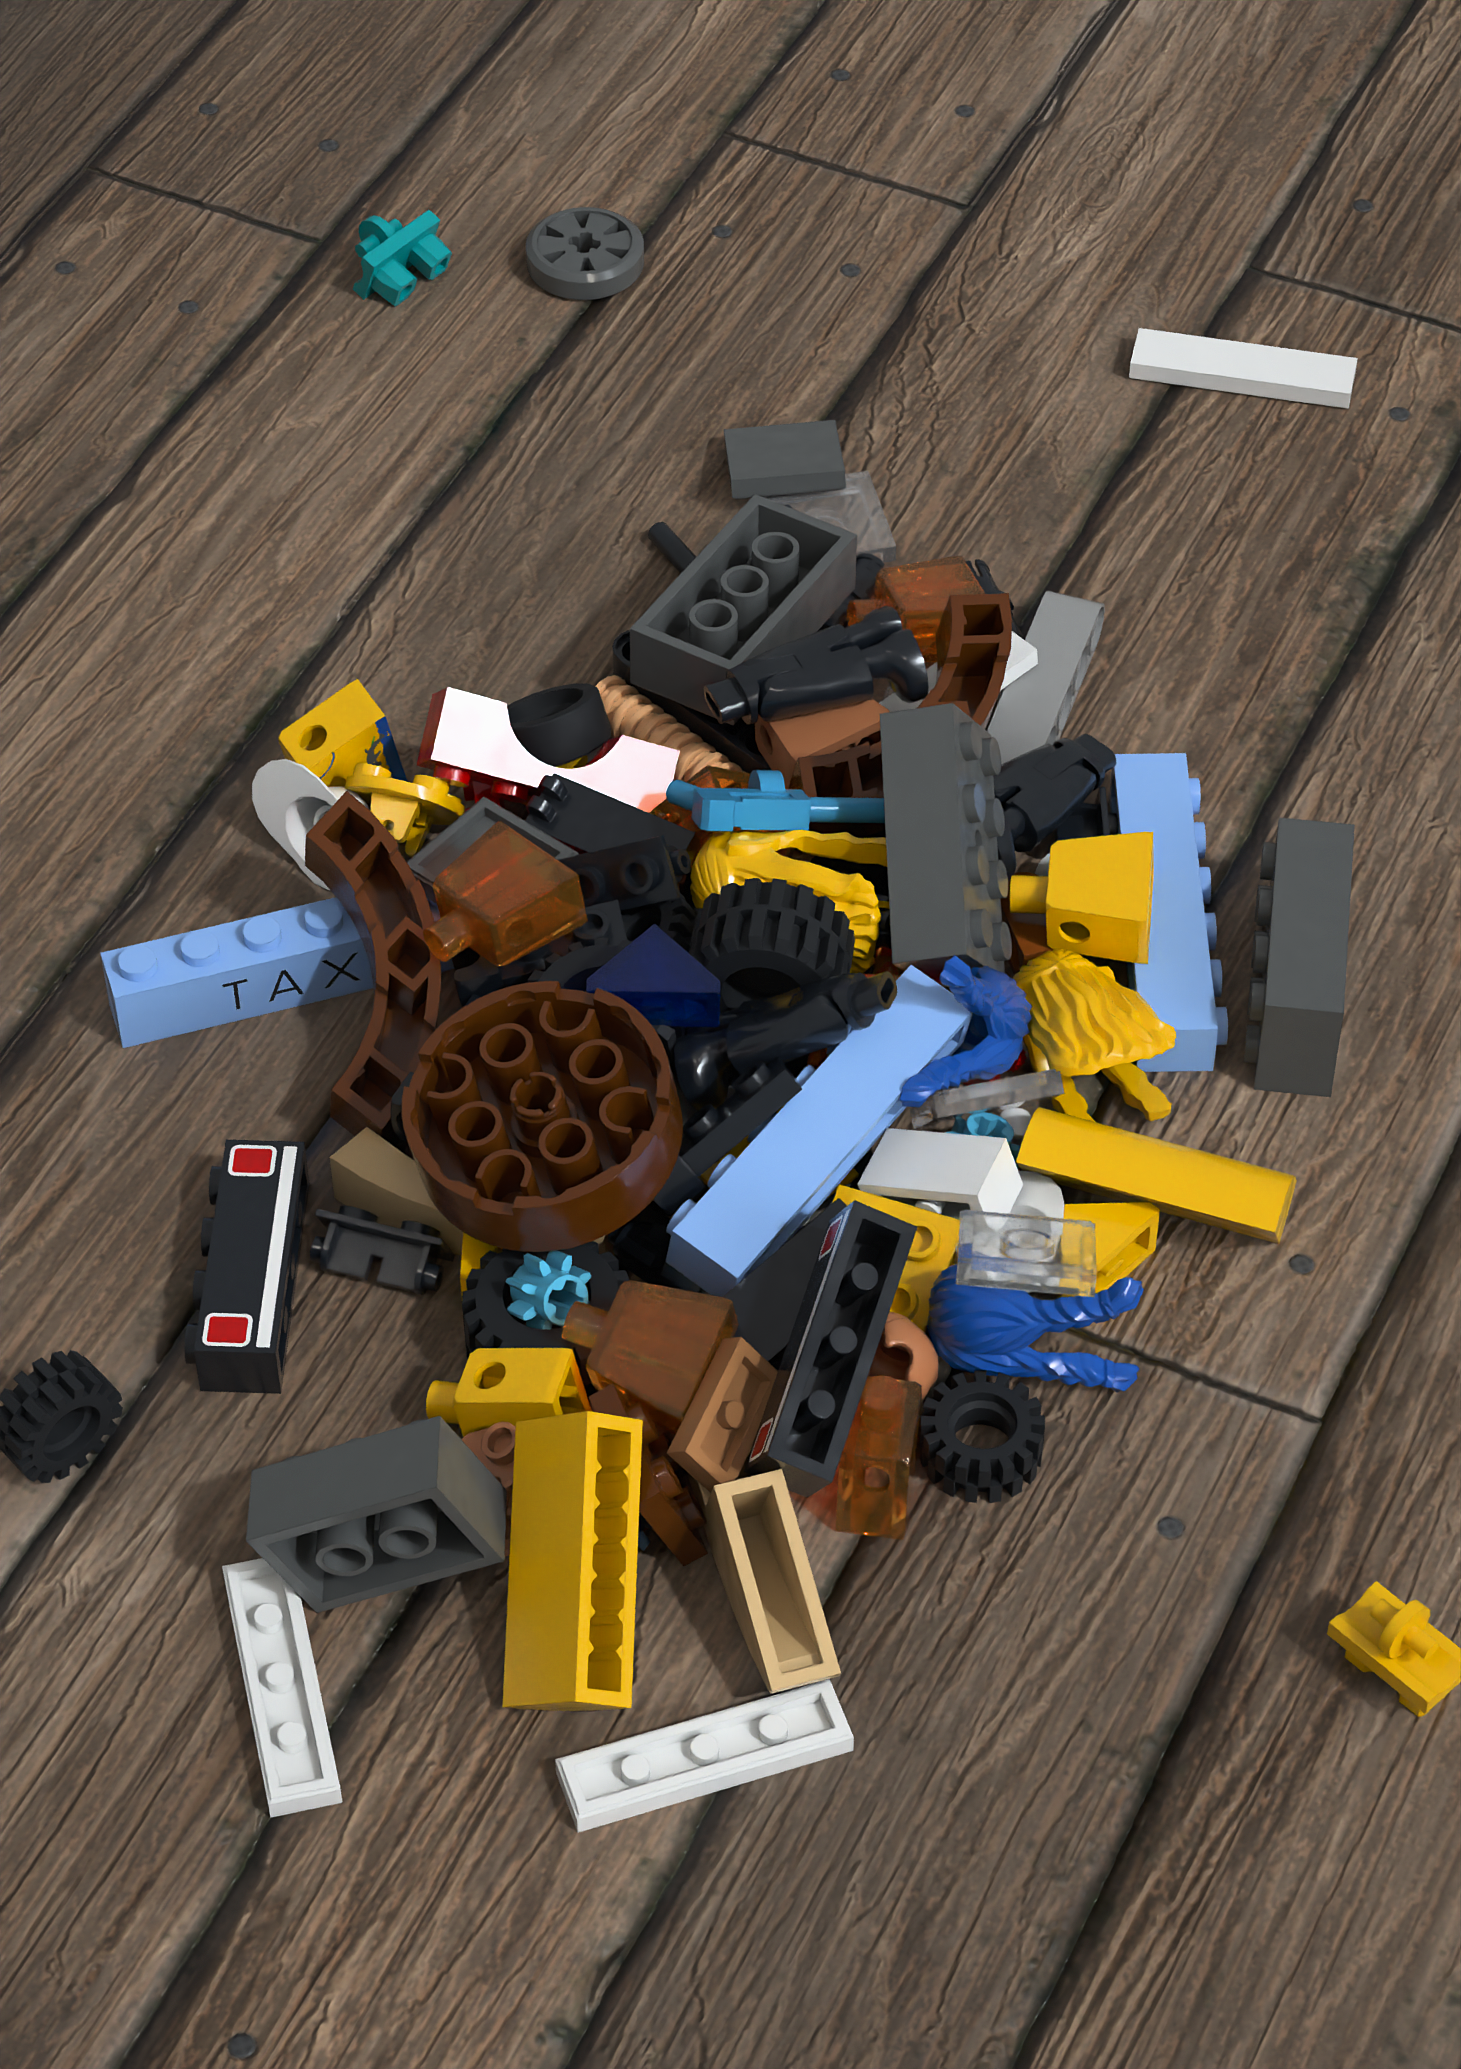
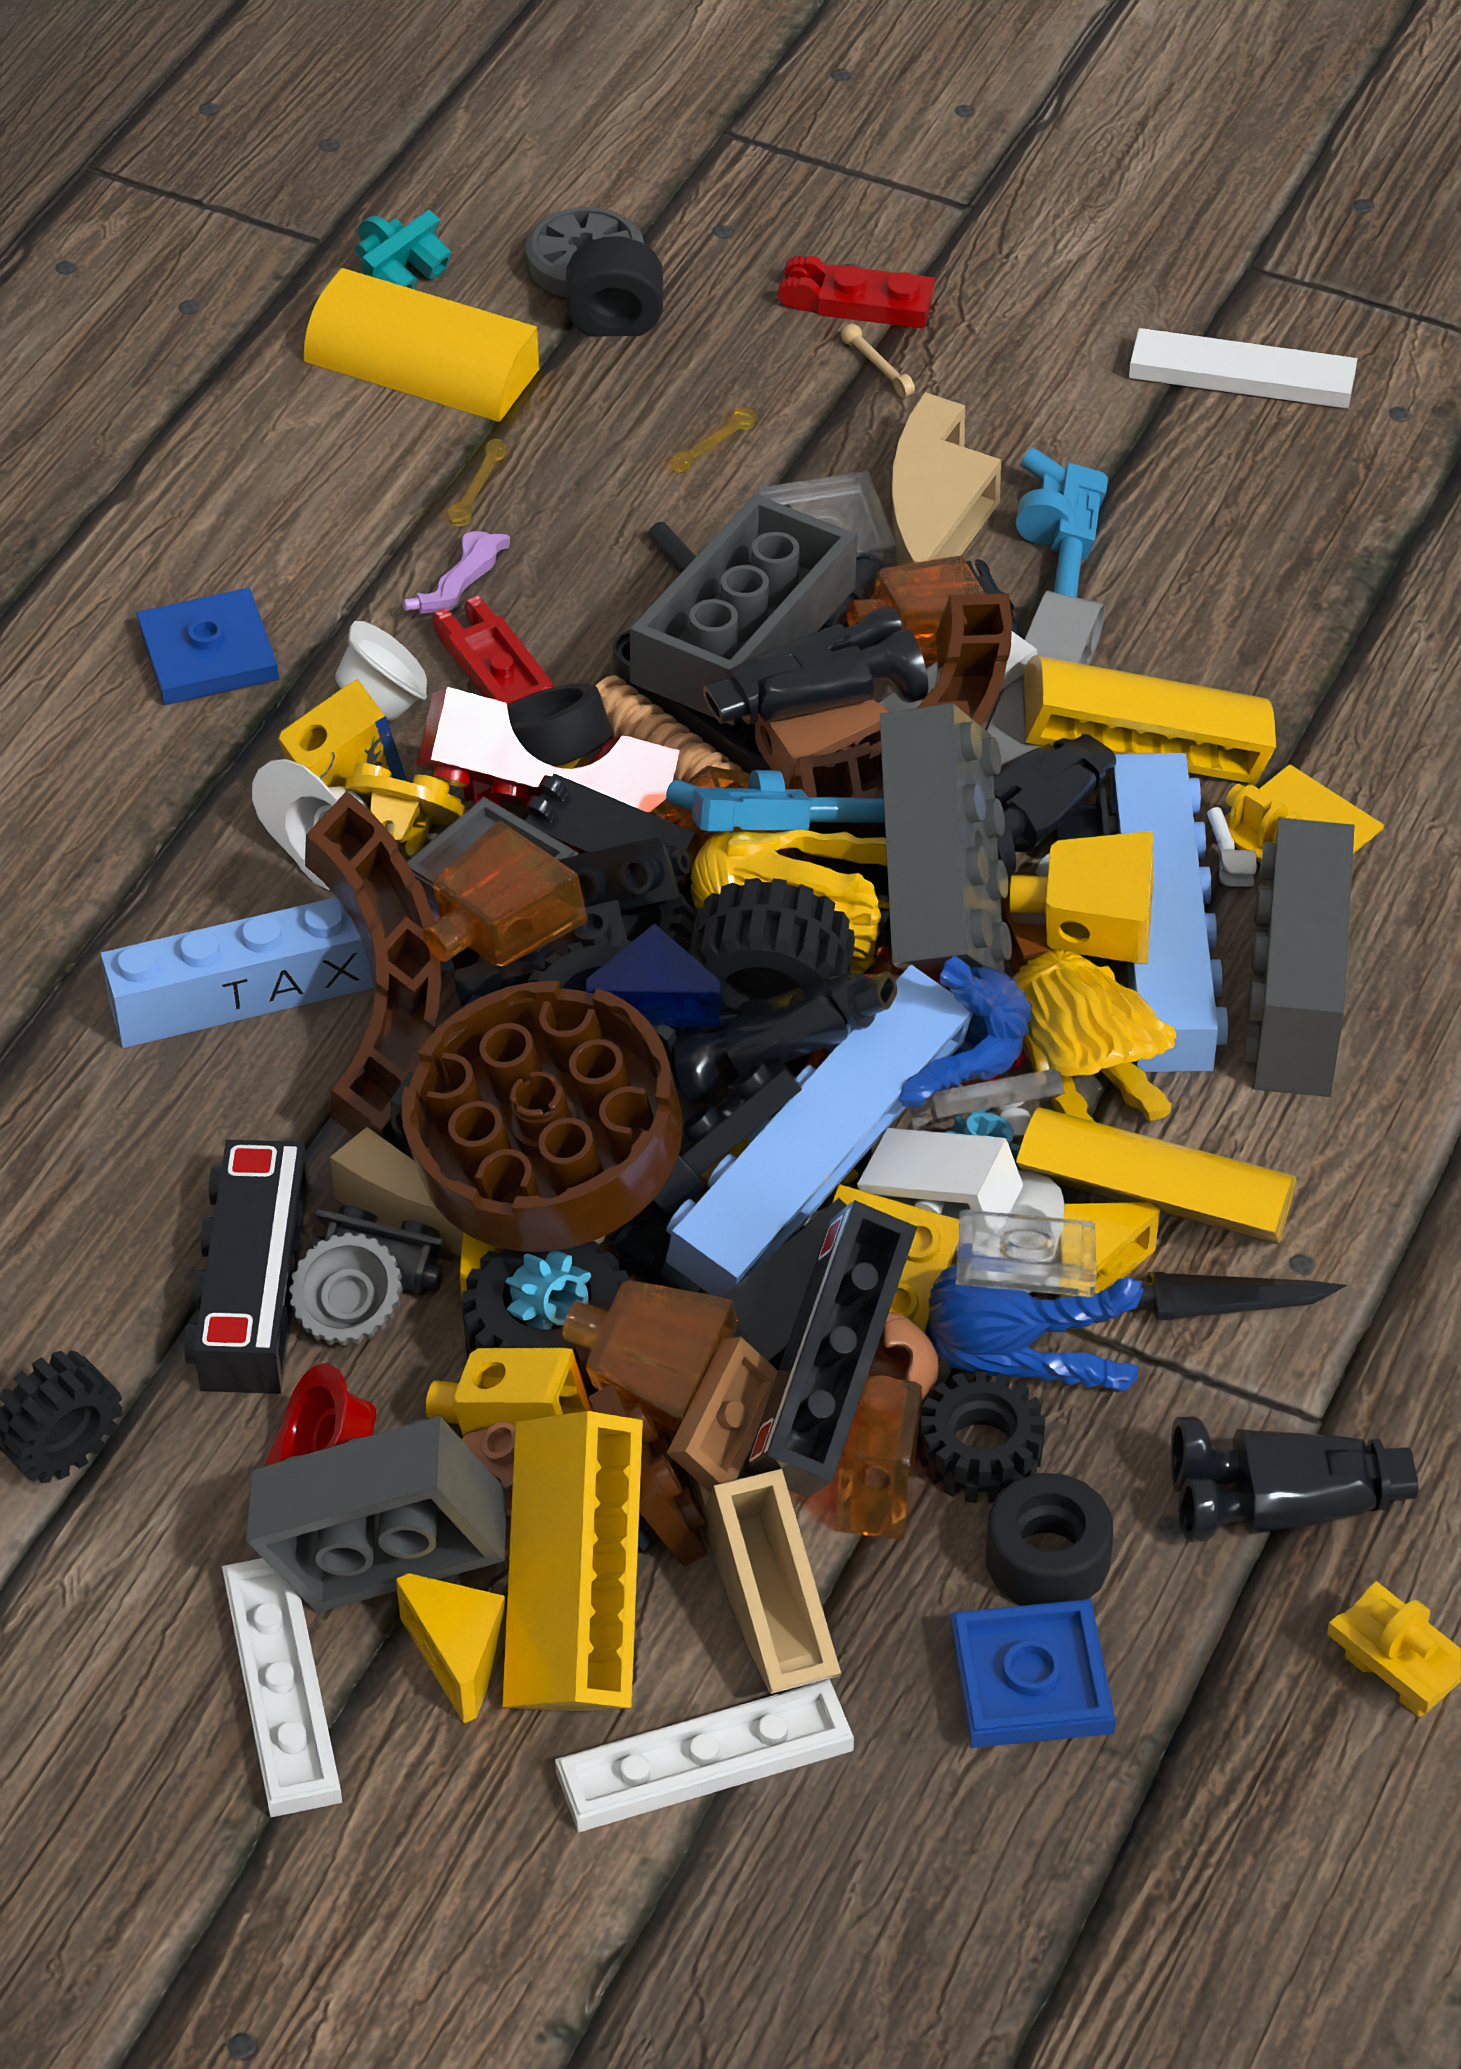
dark grey tile [724,420,846,499] -> none
none -> blue plate [136,587,279,705]
none -> red piece [264,1363,377,1466]
none -> light grey hat [289,1233,403,1346]
none -> yellow brick [304,268,539,422]
none -> white piece [335,621,427,721]
none -> yellow slope [396,1573,506,1724]
none -> lavender hair [403,531,510,614]
none -> red hinge [432,595,554,706]
none -> clear yellow hinge [448,439,507,526]
none -> black tyre [566,236,663,337]
none -> clear yellow hinge [671,407,756,473]
none -> red hinge [776,255,935,329]
none -> tan hinge [841,324,915,398]
none -> tan slope [892,392,1001,606]
none -> blue plate [950,1599,1115,1748]
none -> black tyre [986,1473,1113,1606]
none -> dark azure piece [1016,447,1108,597]
none -> yellow brick [1024,655,1276,785]
none -> black bar [1132,1272,1348,1321]
none -> black piece [1171,1416,1418,1542]
none -> white hand [1207,807,1257,886]
none -> yellow hinge [1211,764,1384,863]

